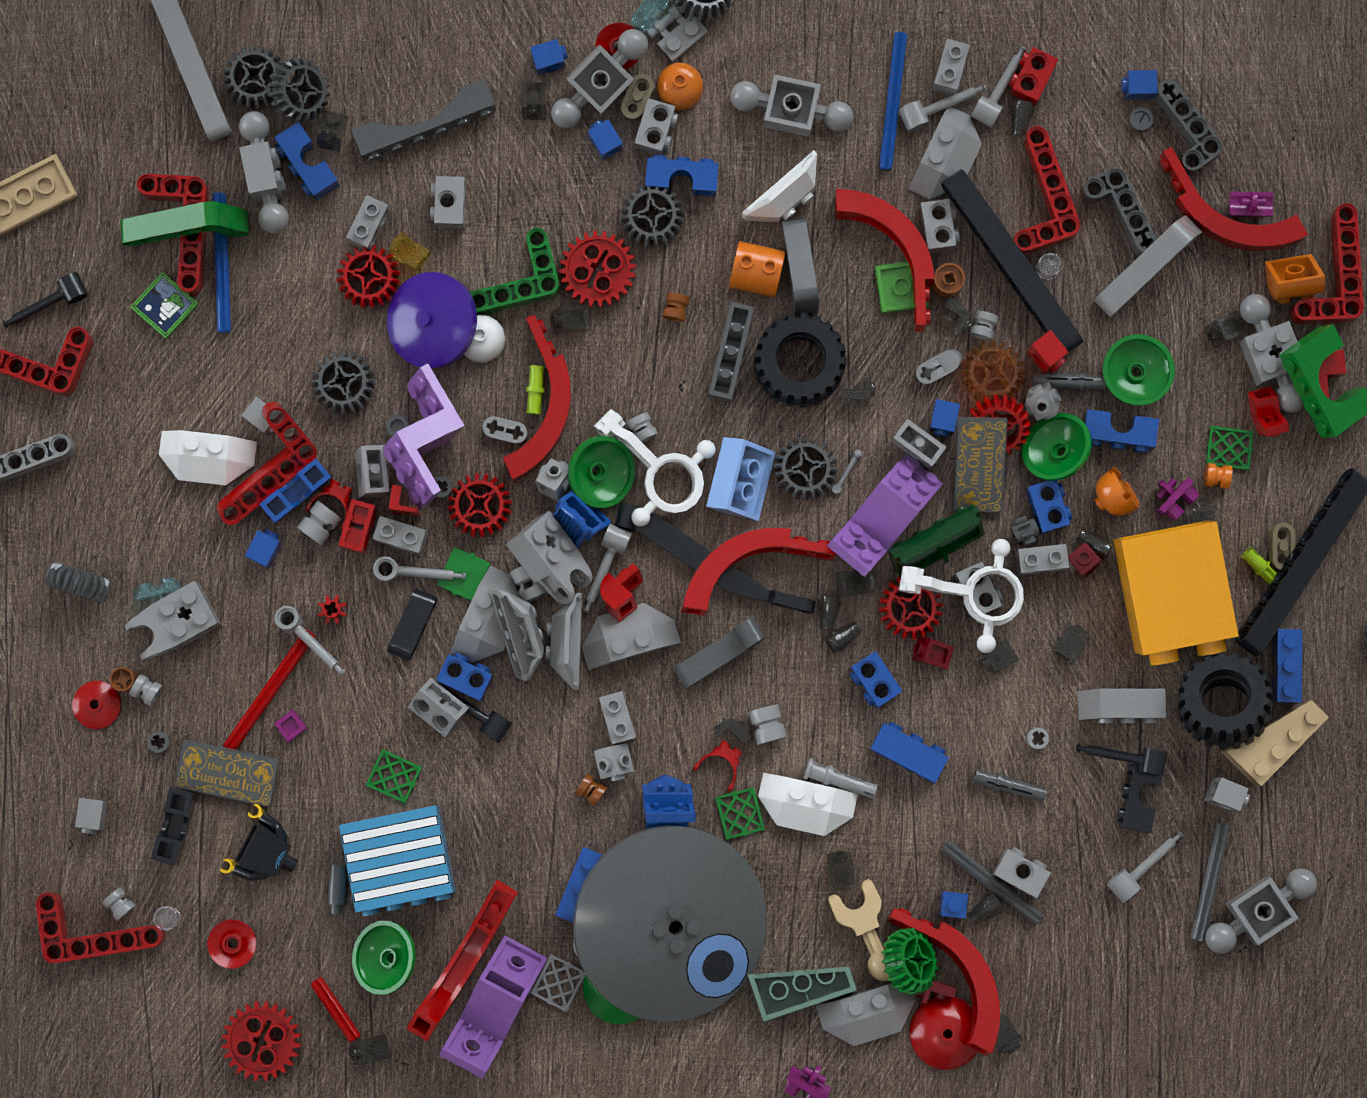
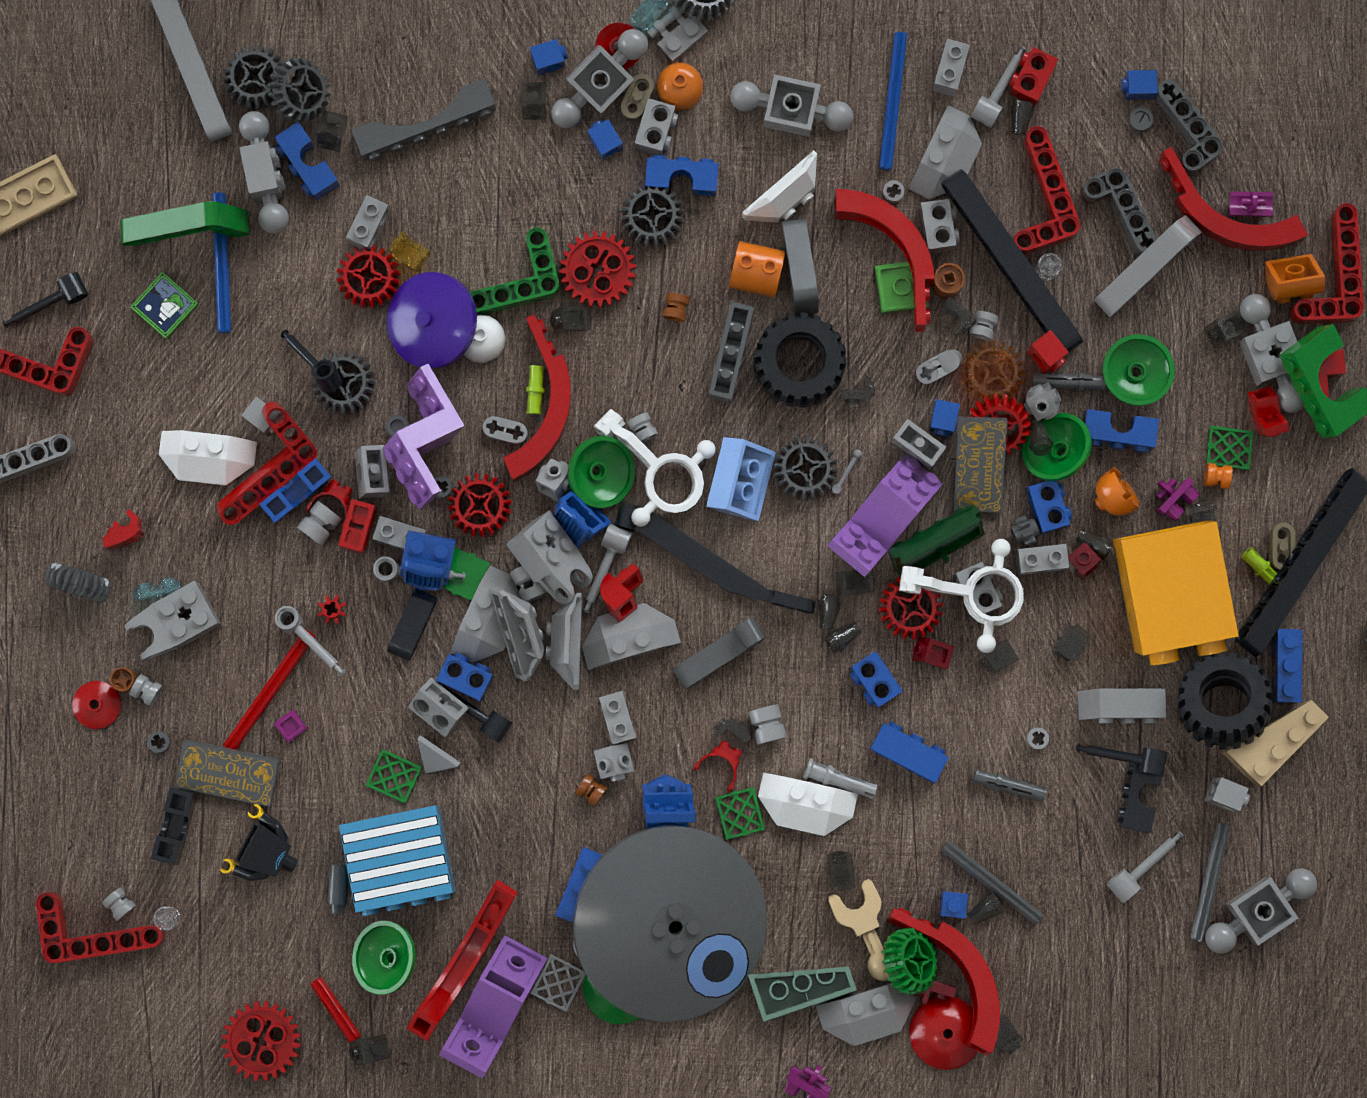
light grey brick [75,798,108,834] -> none
red beam [137,174,209,296] -> none
red dish [207,919,257,969] -> none
blue brick [245,529,283,569] -> none
red panel [389,485,422,518] -> none
light grey brick [430,176,466,229] -> none
red arch [681,528,836,616] -> none
light grey piece [898,84,987,133] -> none
light grey brick [992,847,1051,898] -> none
none -> red hand [102,509,144,551]
none -> black piece [281,330,342,393]
none -> blue piece [400,530,456,591]
none -> light grey slope [417,735,462,774]
none -> light grey bush [883,180,904,203]
none -> clear smoke cone [1029,420,1053,456]

